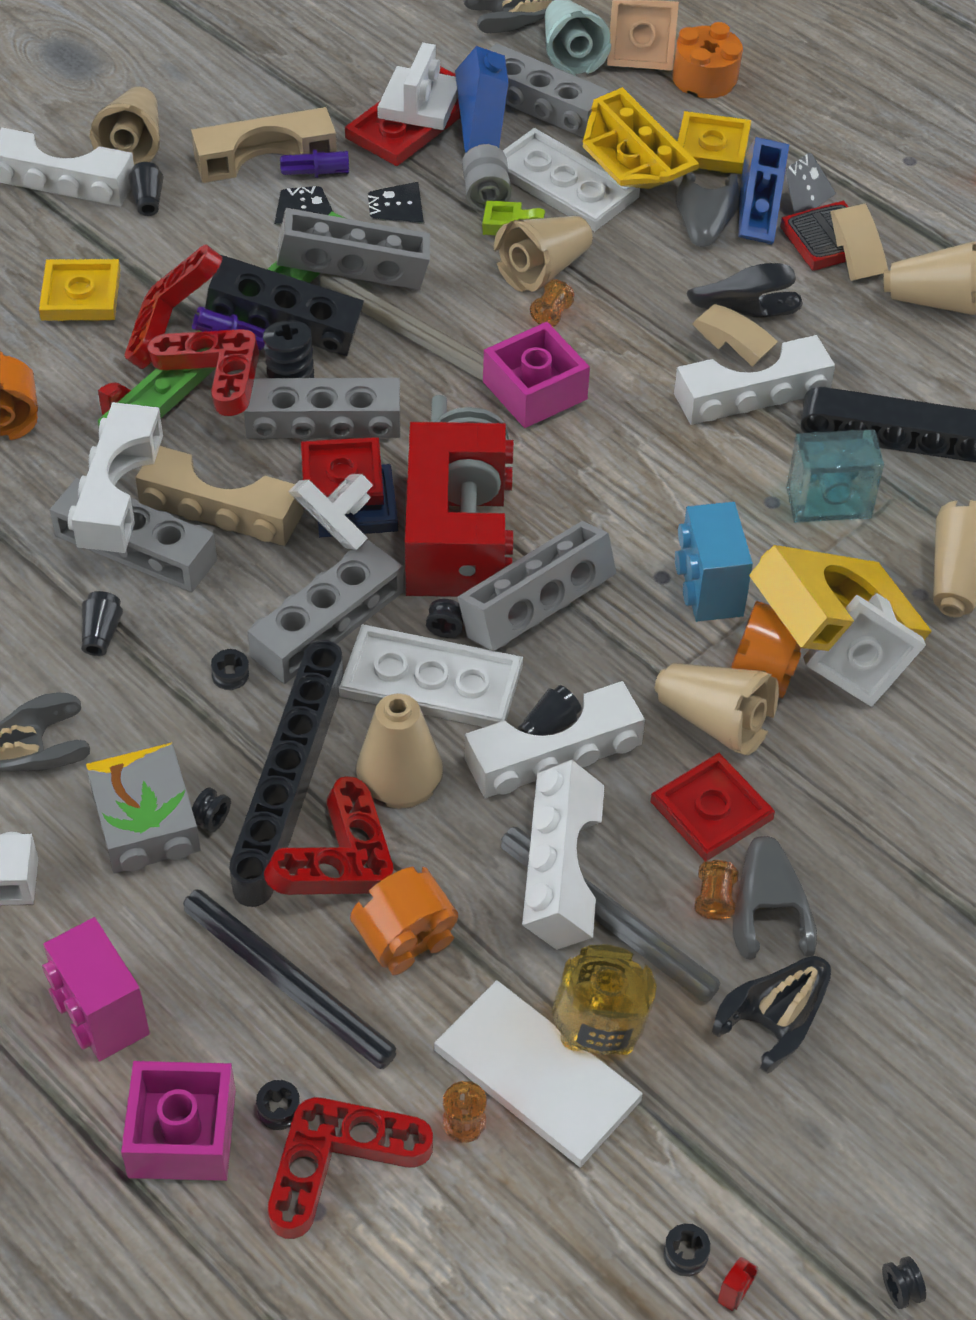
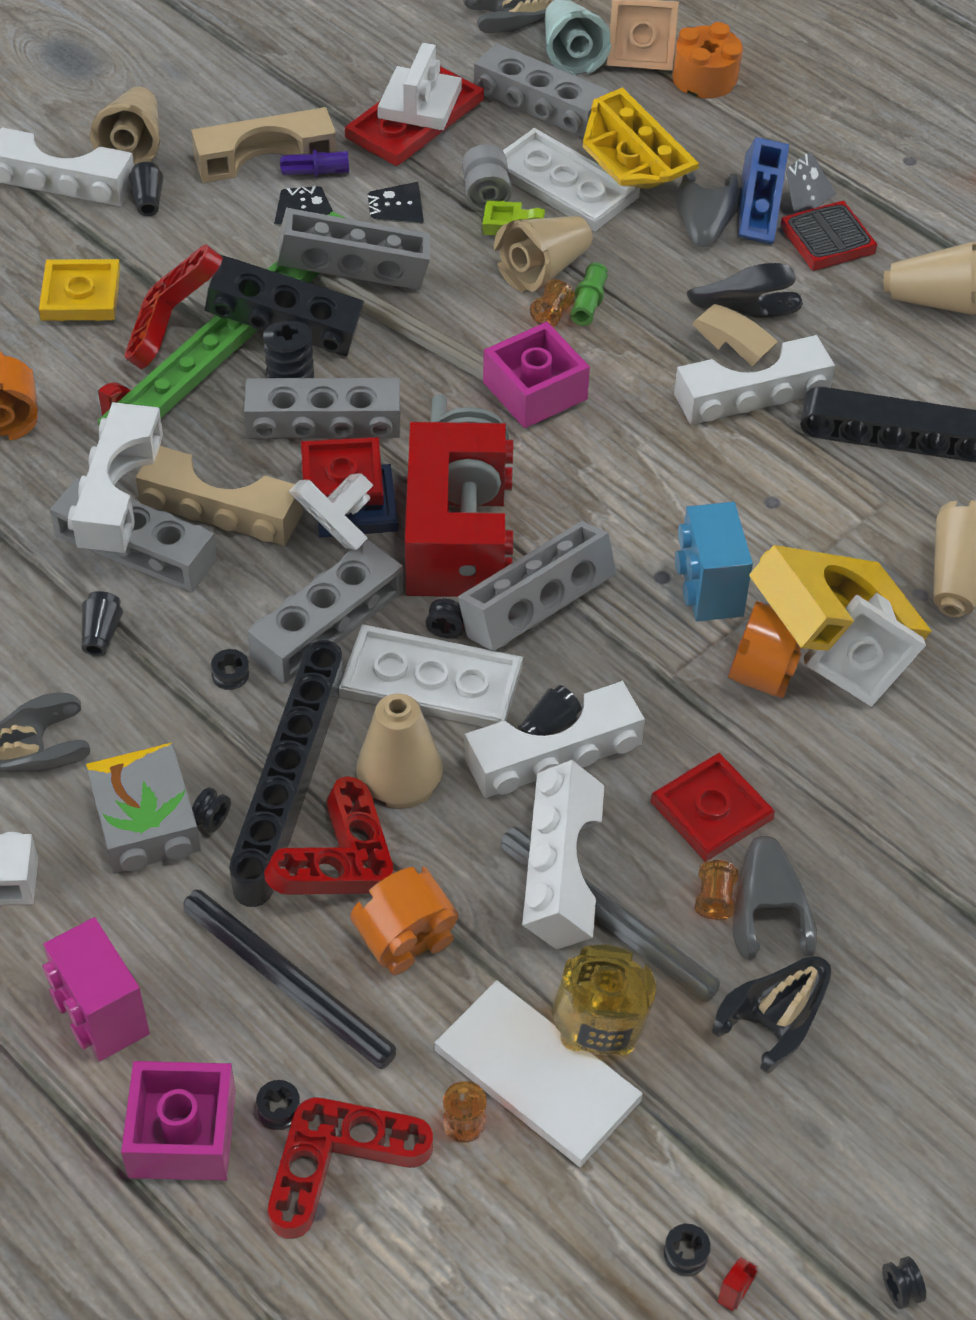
red beam [148,329,259,416] -> none
dark purple axle [192,306,266,350] -> none
blue slope [455,46,509,153] -> none
tan cone [655,663,779,755] -> none
yellow plate [677,111,751,174] -> none
clear light blue brick [786,430,884,523] -> none
tan slope [830,203,888,281] -> none
none -> bright green pin [570,262,608,326]

